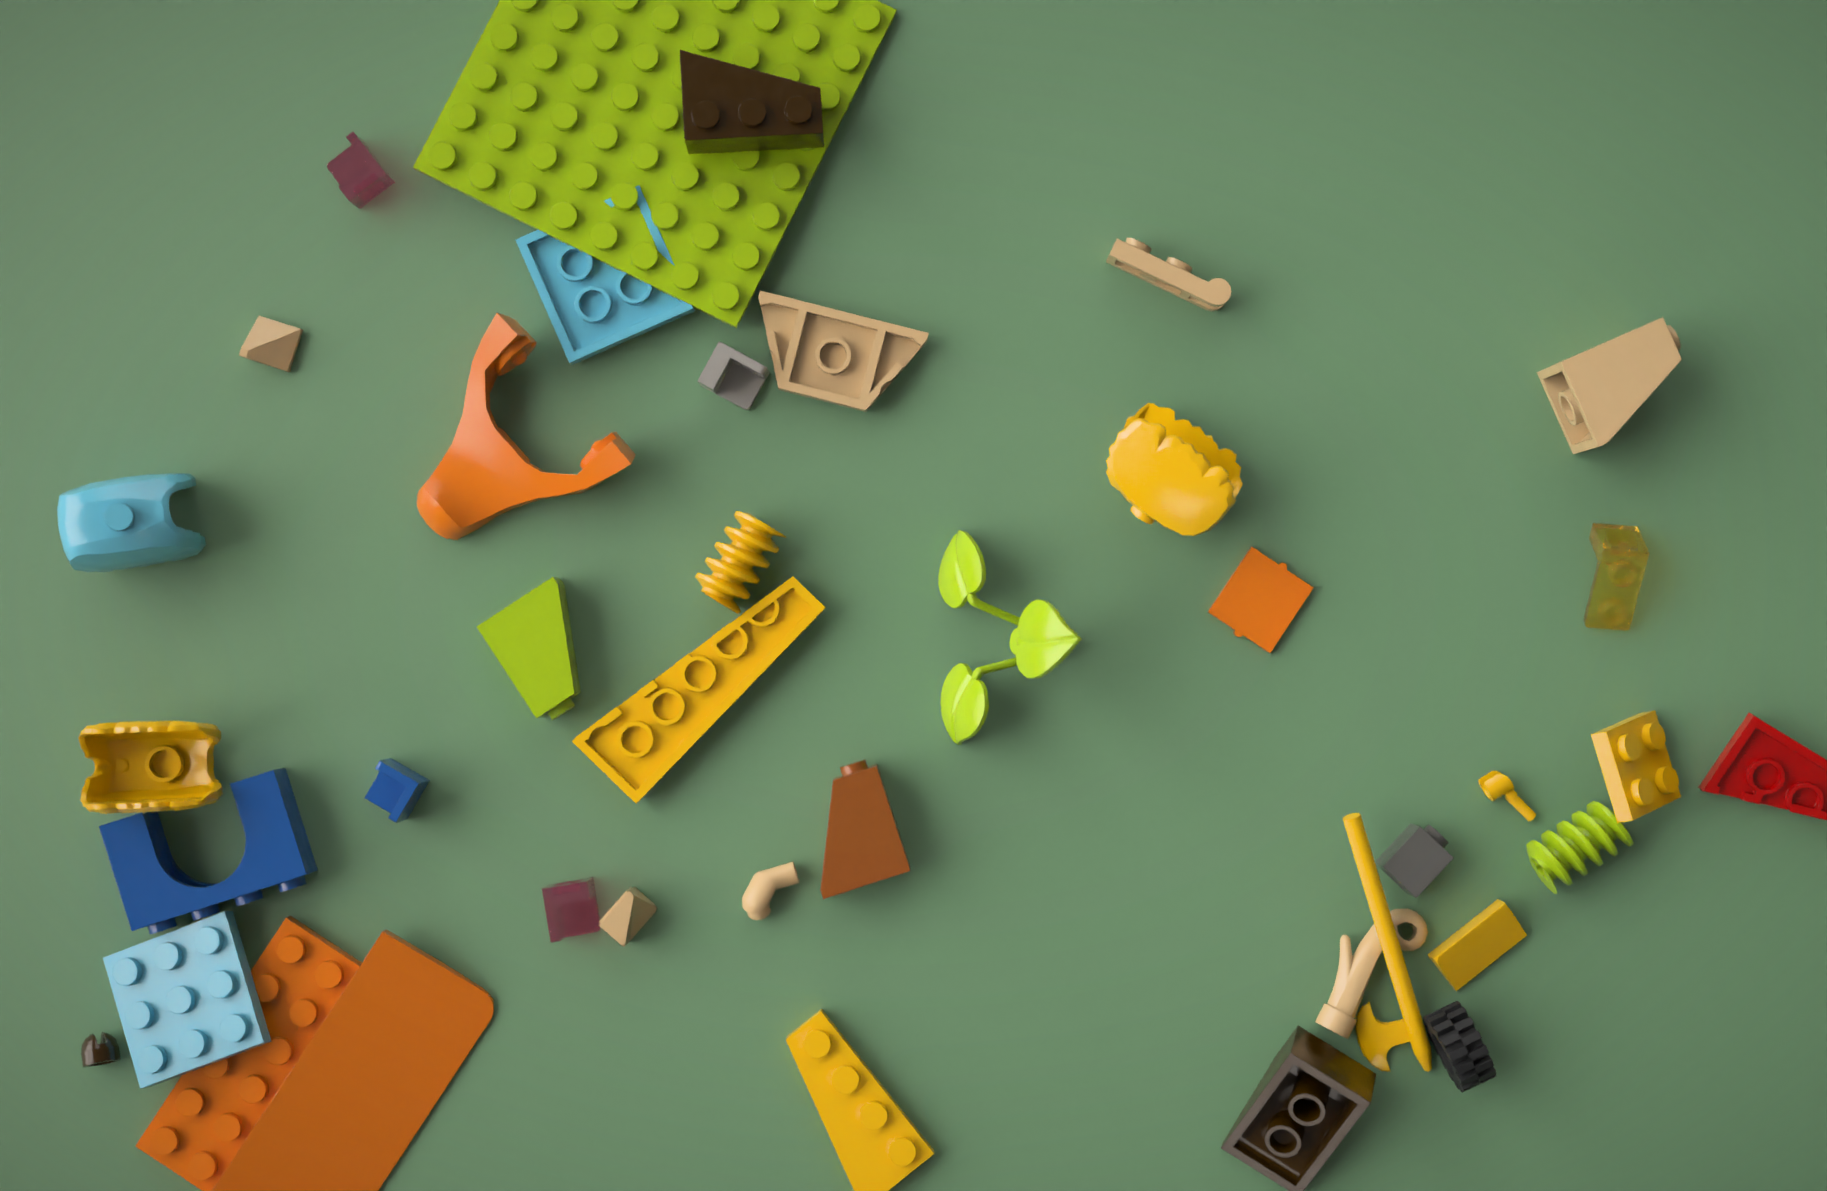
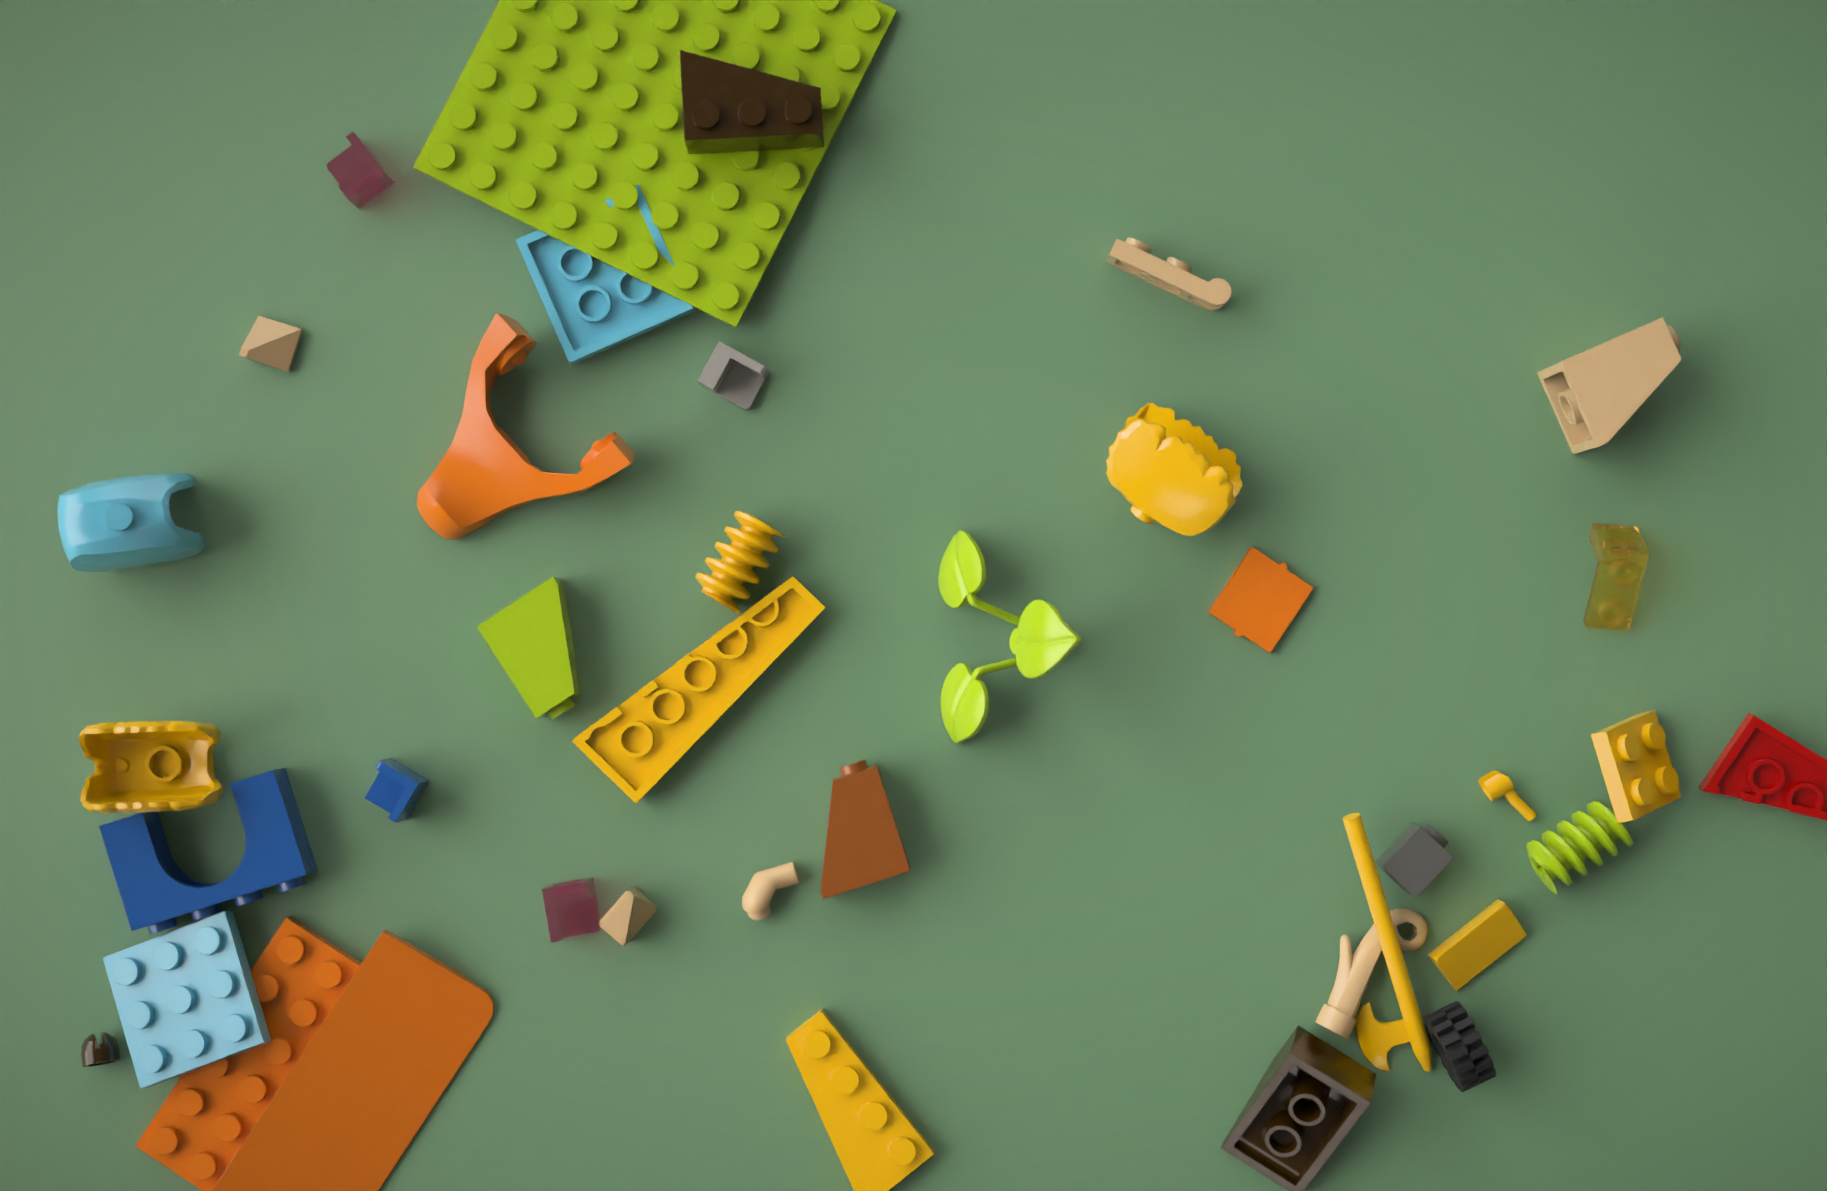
tan wing [758,290,929,412] -> none

